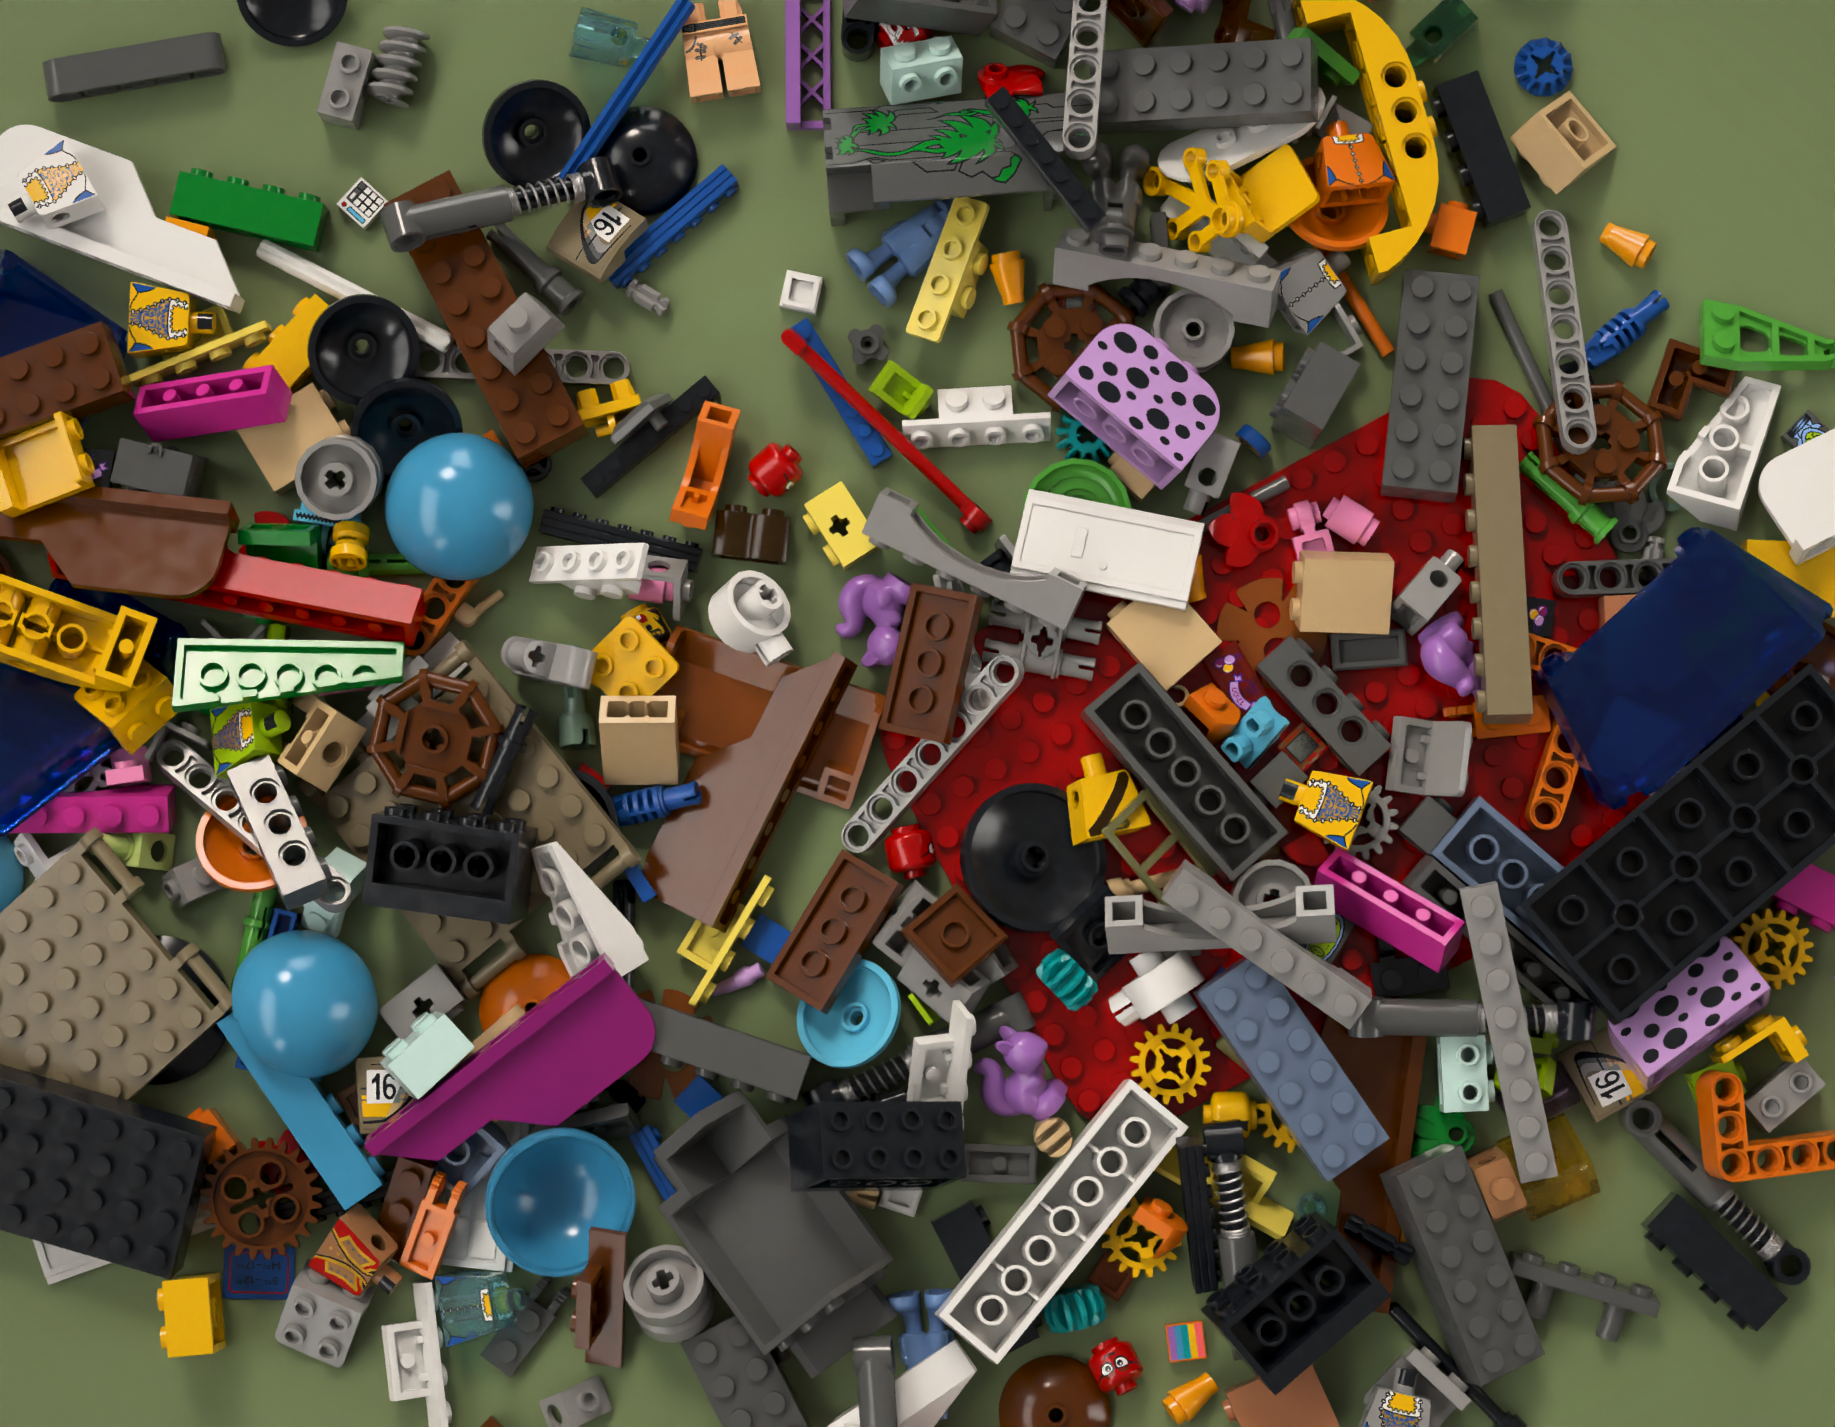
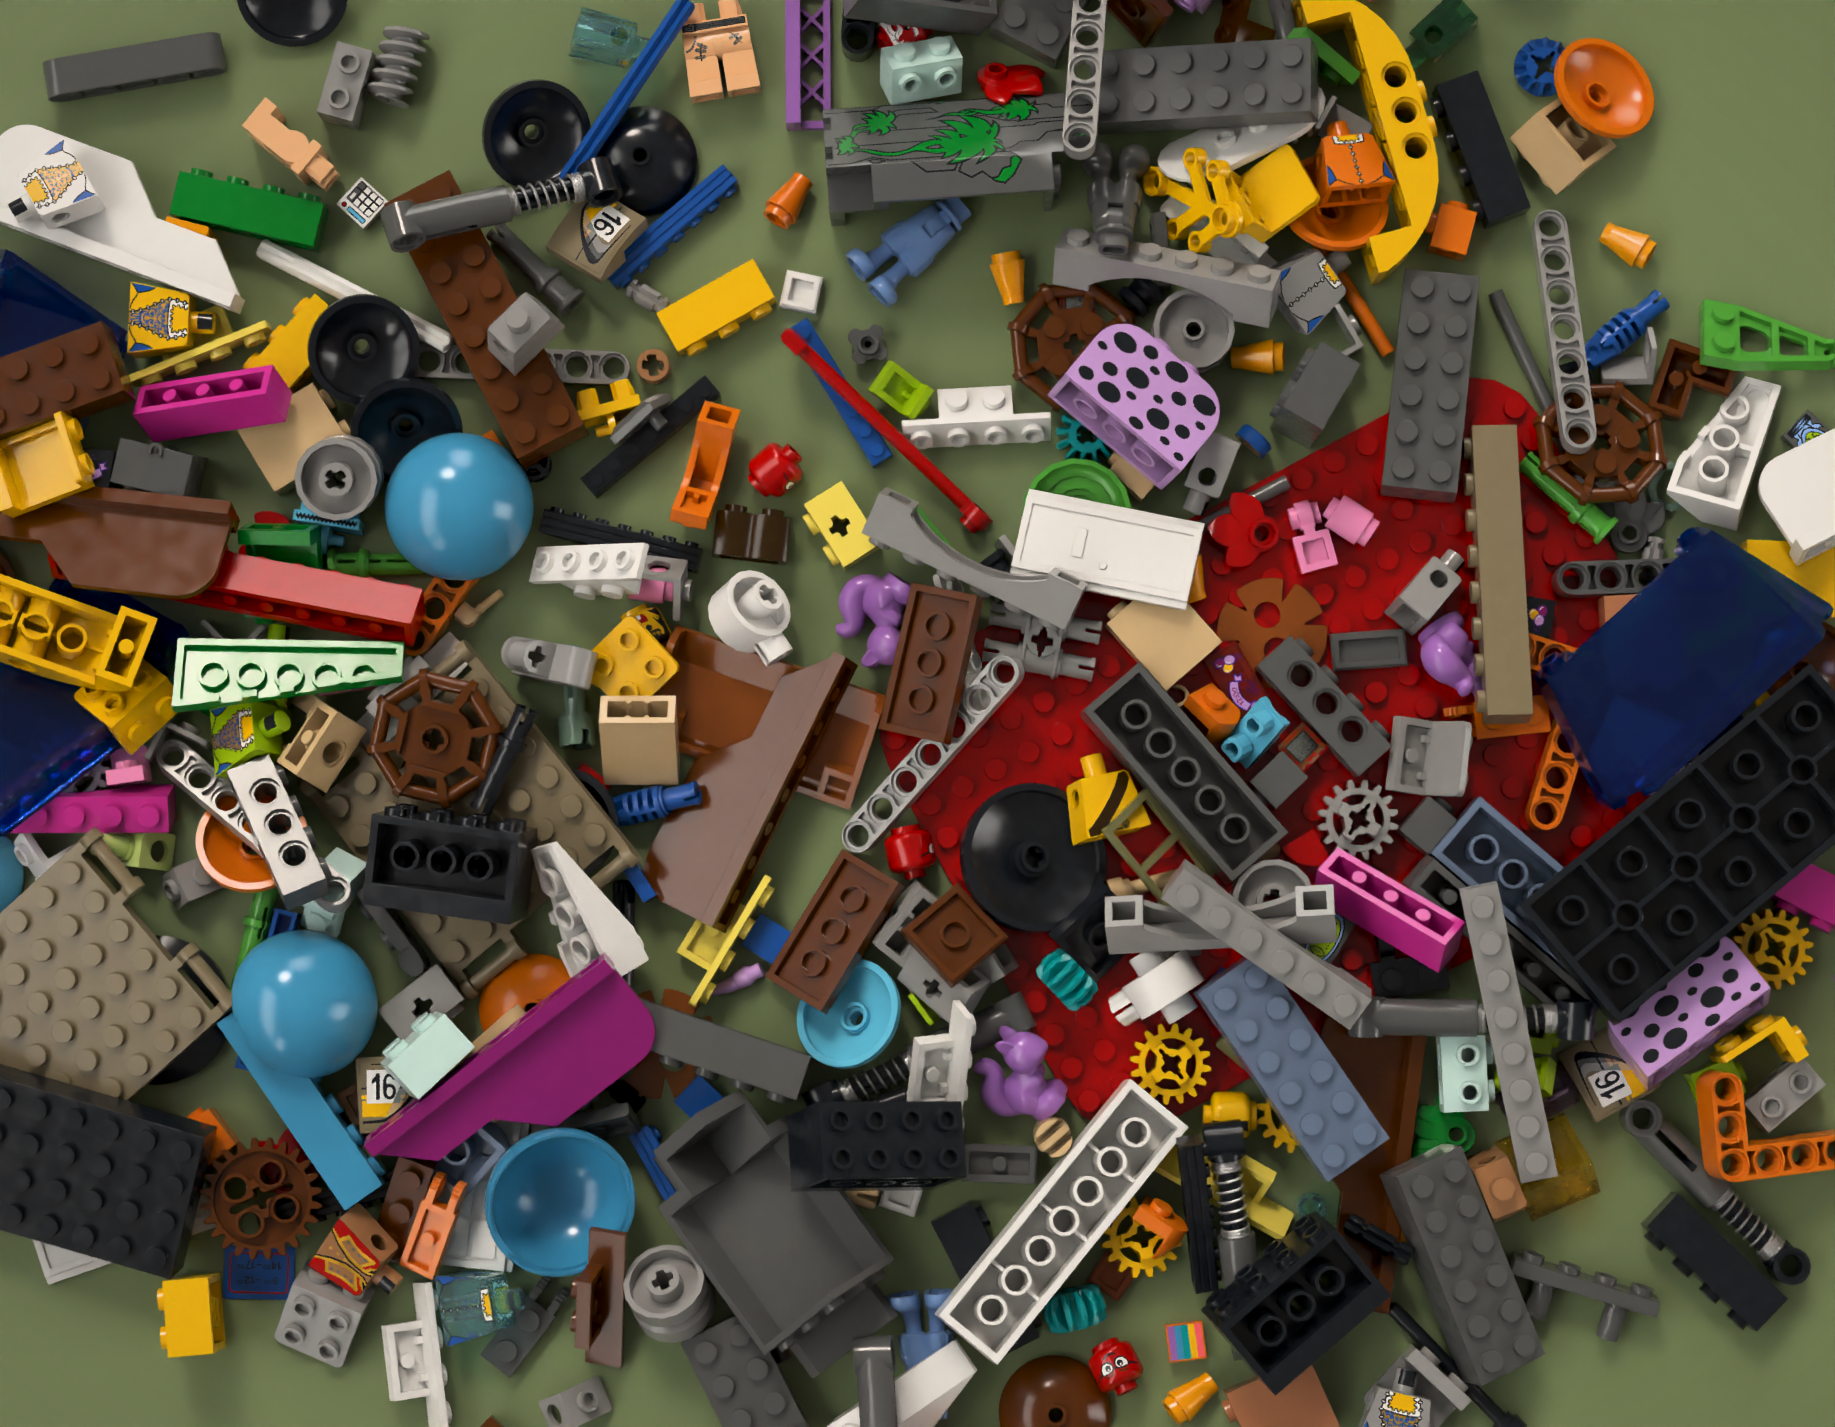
yellow wheel [329,520,370,571] -> none
light yellow bracket [906,197,990,343] -> none
black piece [985,86,1106,234] -> none
torso [1279,770,1373,852] -> none
tan brick [1289,550,1395,635] -> none
none -> light nougat hips [242,97,340,192]
none -> dark grey hinge [356,887,431,977]
none -> medium nougat bush [636,349,671,385]
none -> yellow brick [656,259,776,357]
none -> orange cone [763,172,813,229]
none -> orange dish [1554,38,1654,139]
none -> light grey bracket [1599,327,1657,386]

